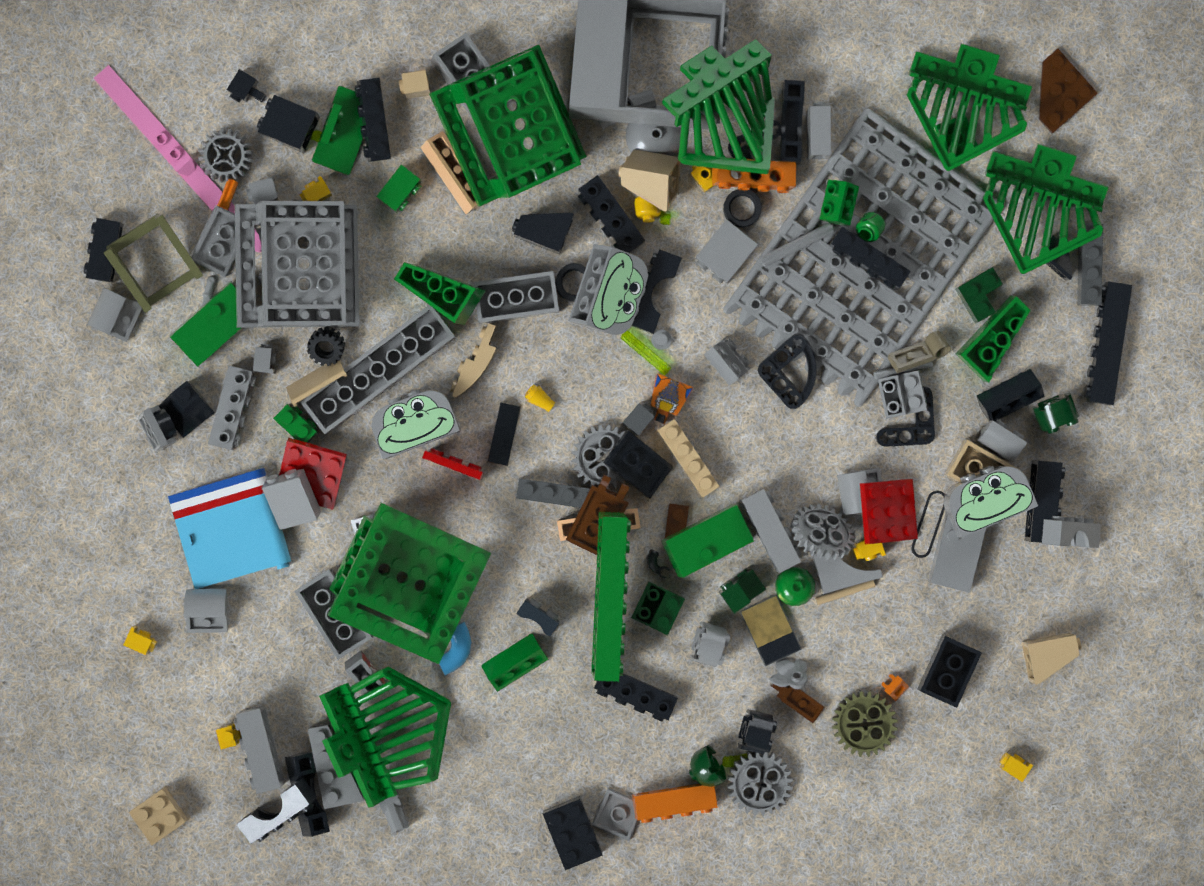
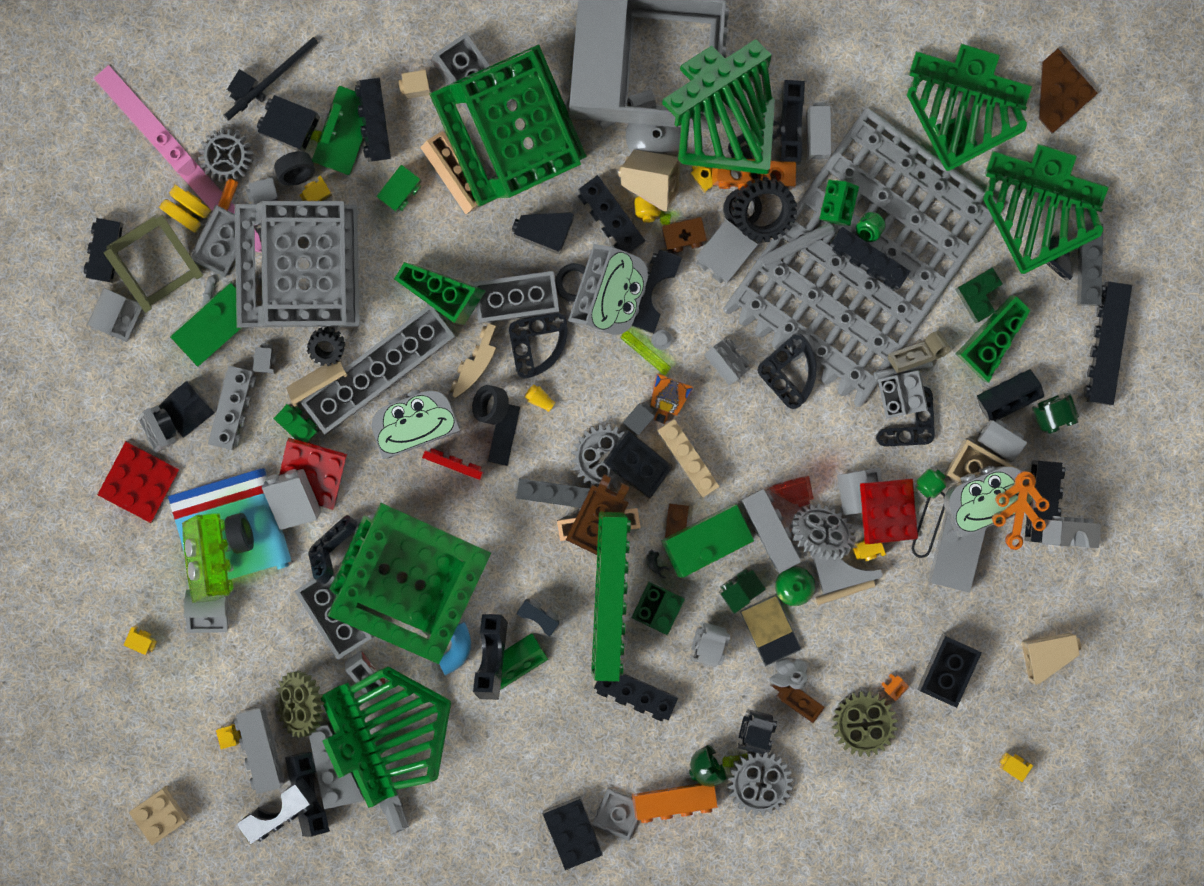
none -> red plate [97,441,180,523]
none -> yellow wheel [158,184,212,233]
none -> clear neon green piece [182,513,234,603]
none -> black bar [223,37,318,121]
none -> black tyre [224,513,254,554]
none -> black tyre [274,151,315,186]
none -> olive gear [275,671,324,738]
none -> black beam [308,515,357,585]
none -> black tyre [472,385,509,425]
none -> black arch [473,614,508,700]
none -> black beam [509,313,567,379]
none -> reddish brown brick [661,217,707,254]
none -> black tyre [732,177,797,243]
none -> clear red slope [767,475,814,507]
none -> green head [916,469,947,499]
none -> orange plant [992,471,1049,550]

